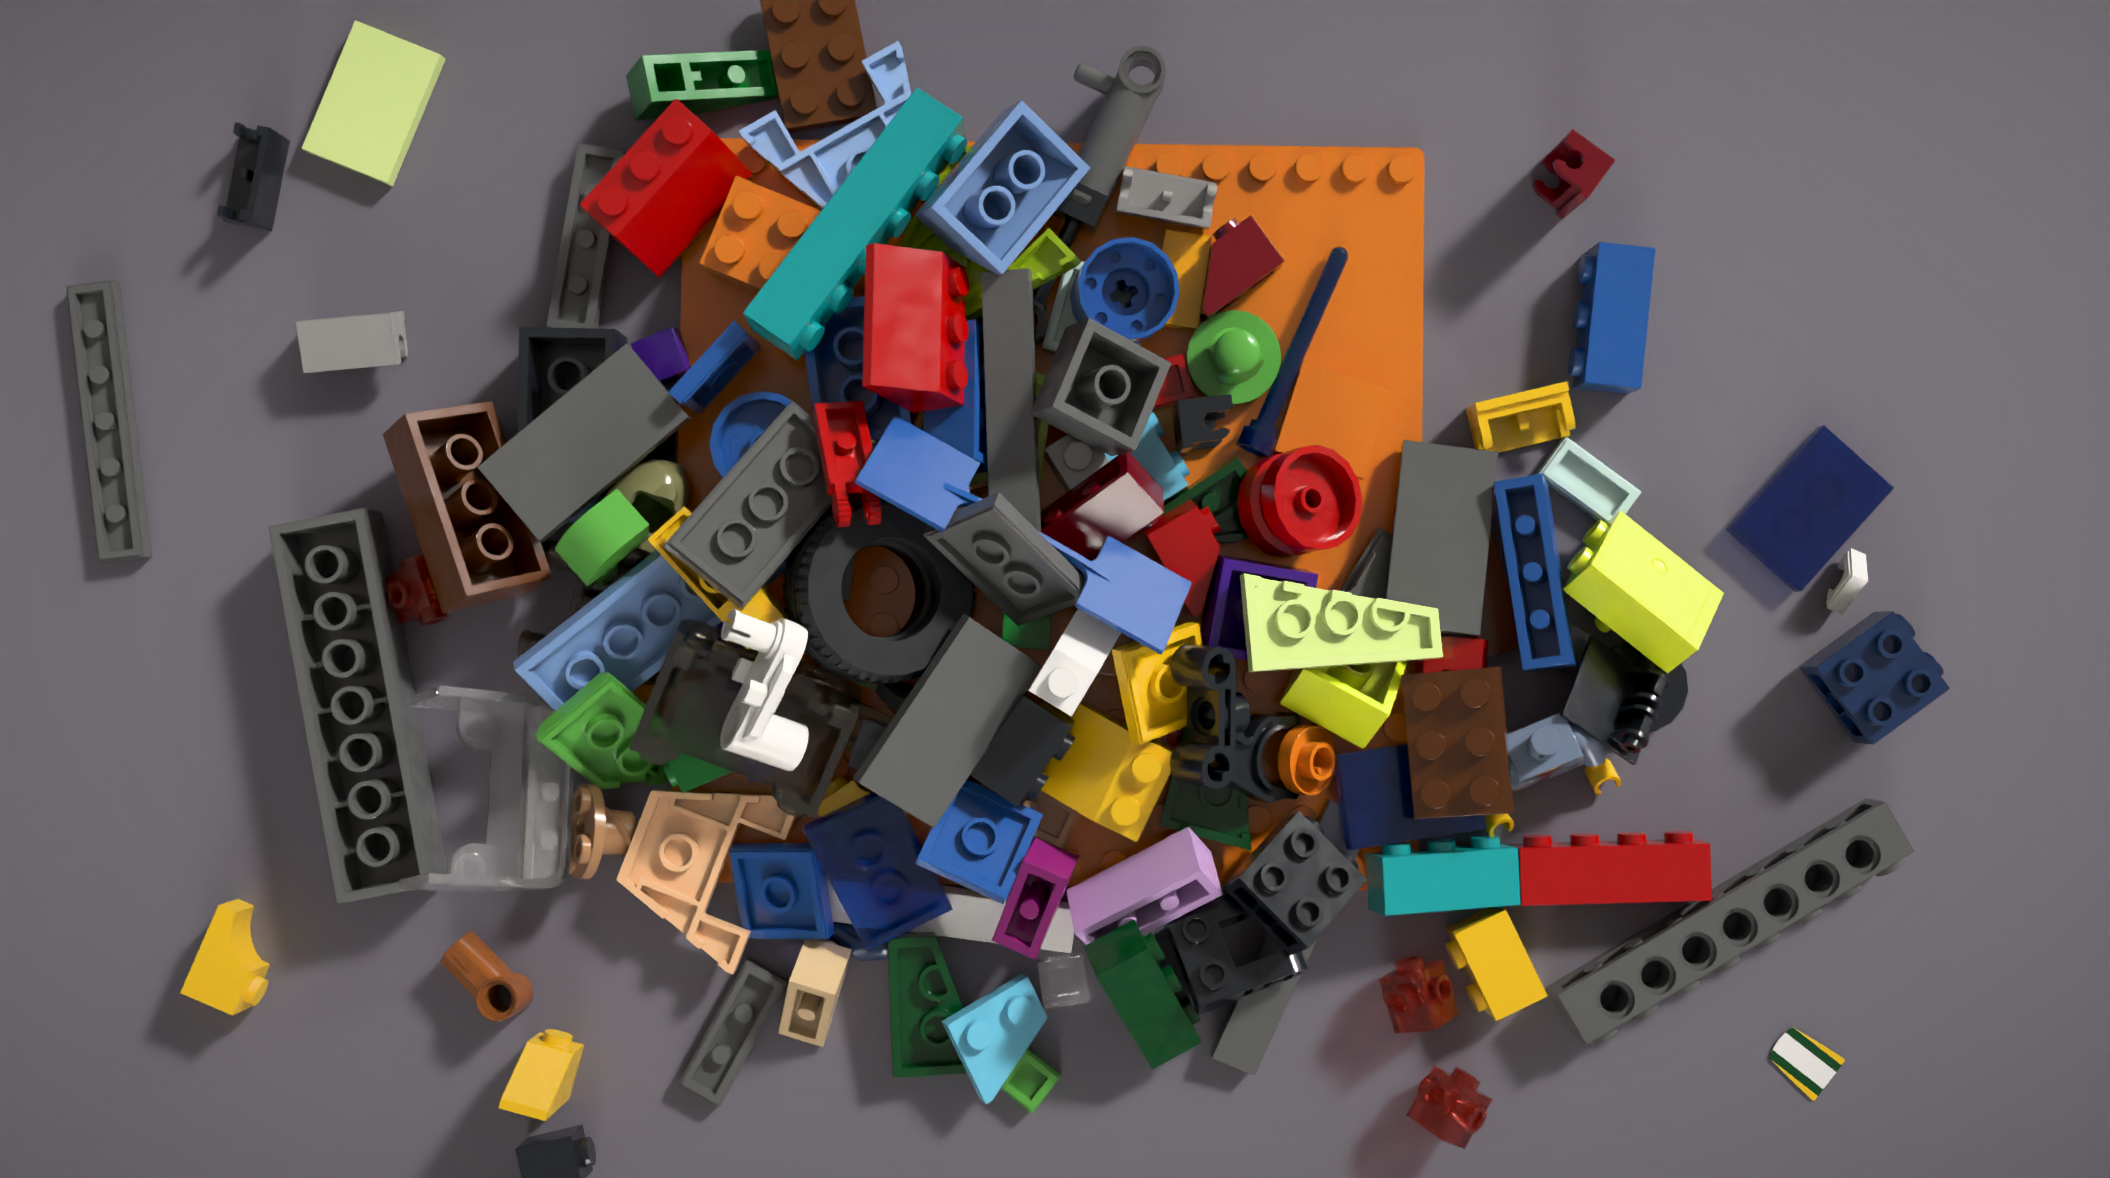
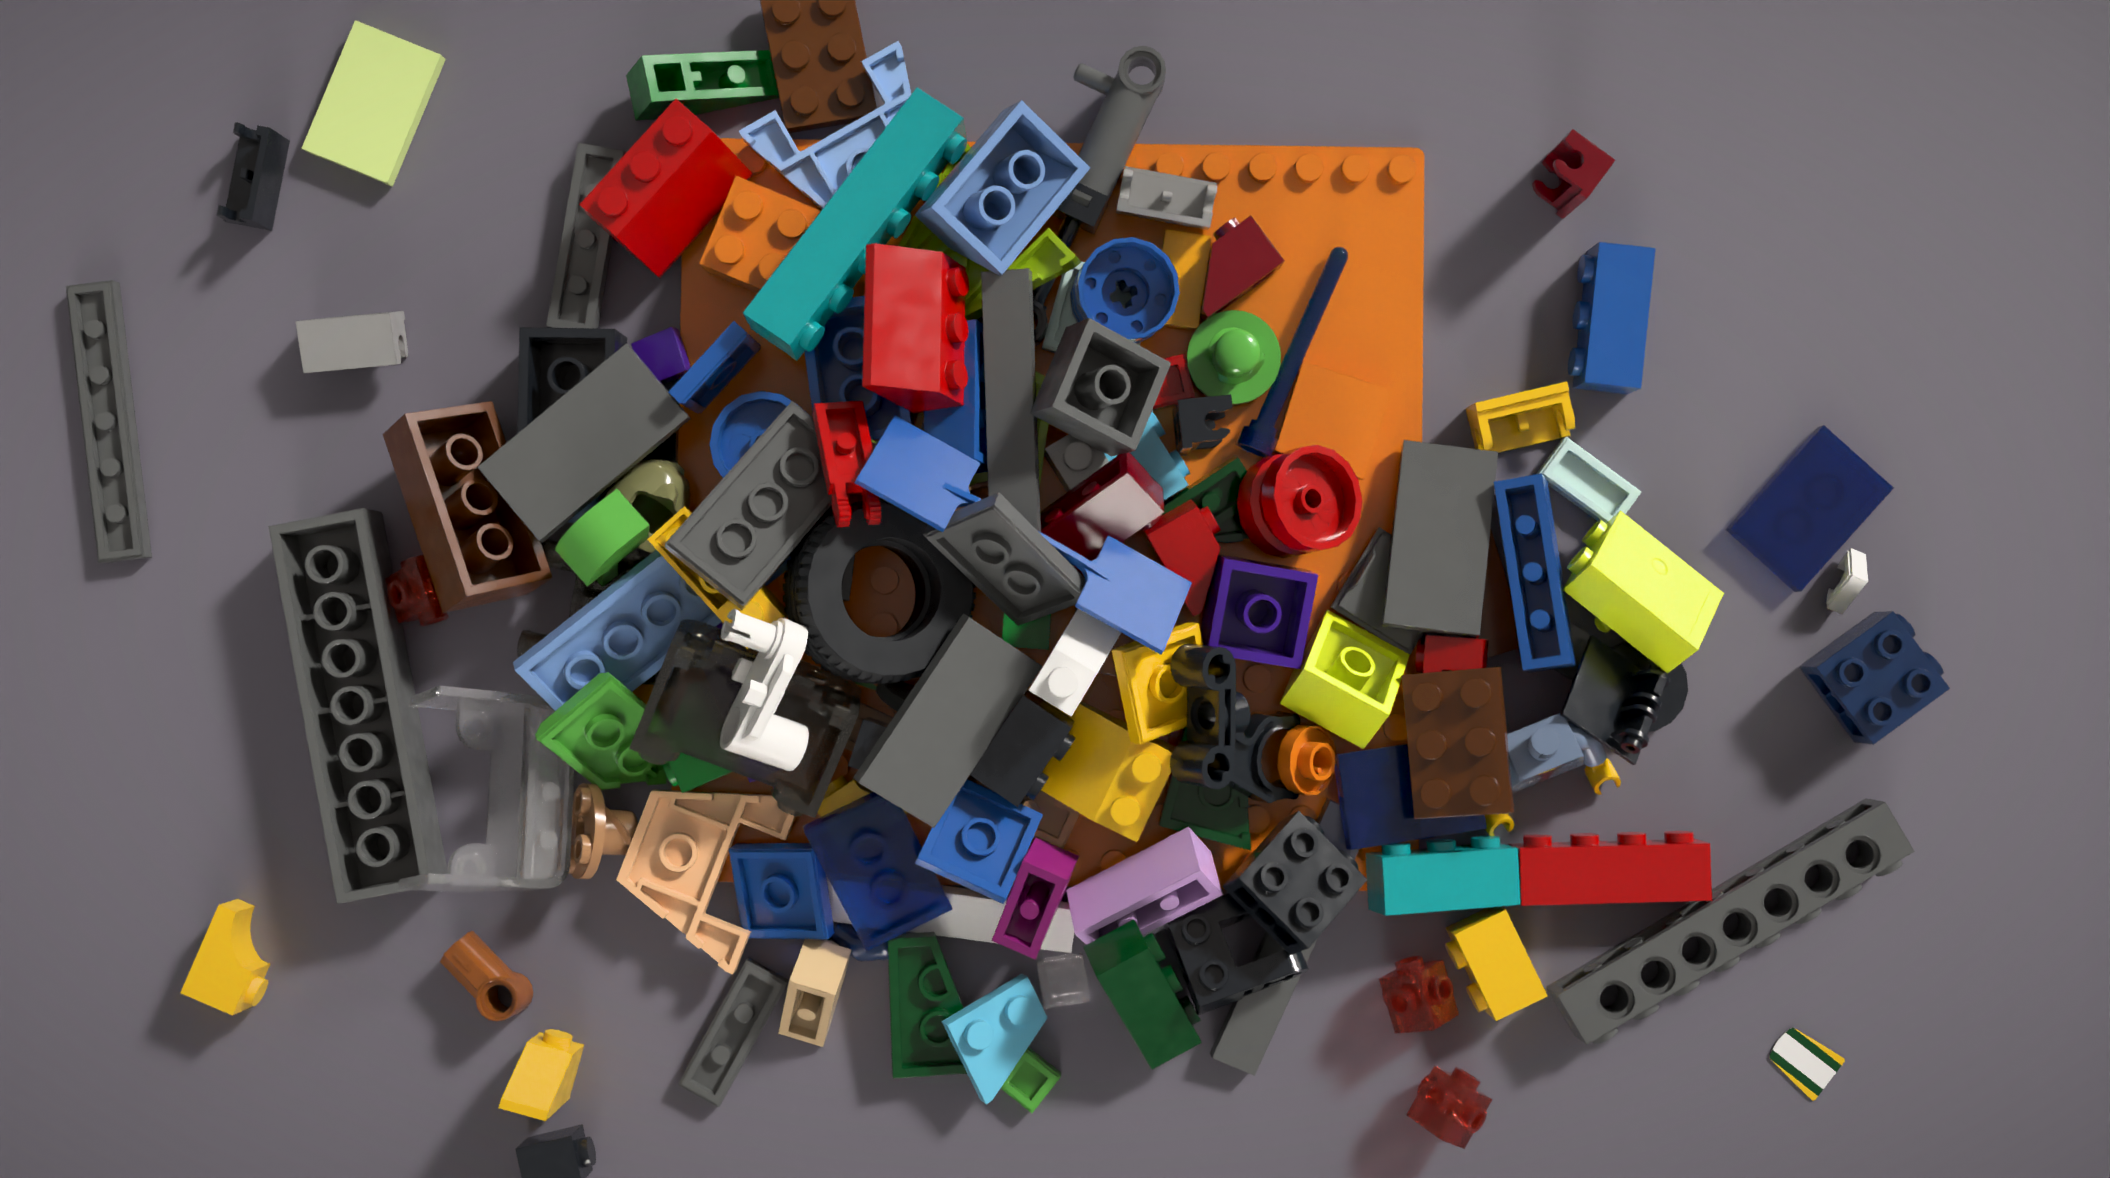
yellowish green wing [1240,573,1443,672] -> none

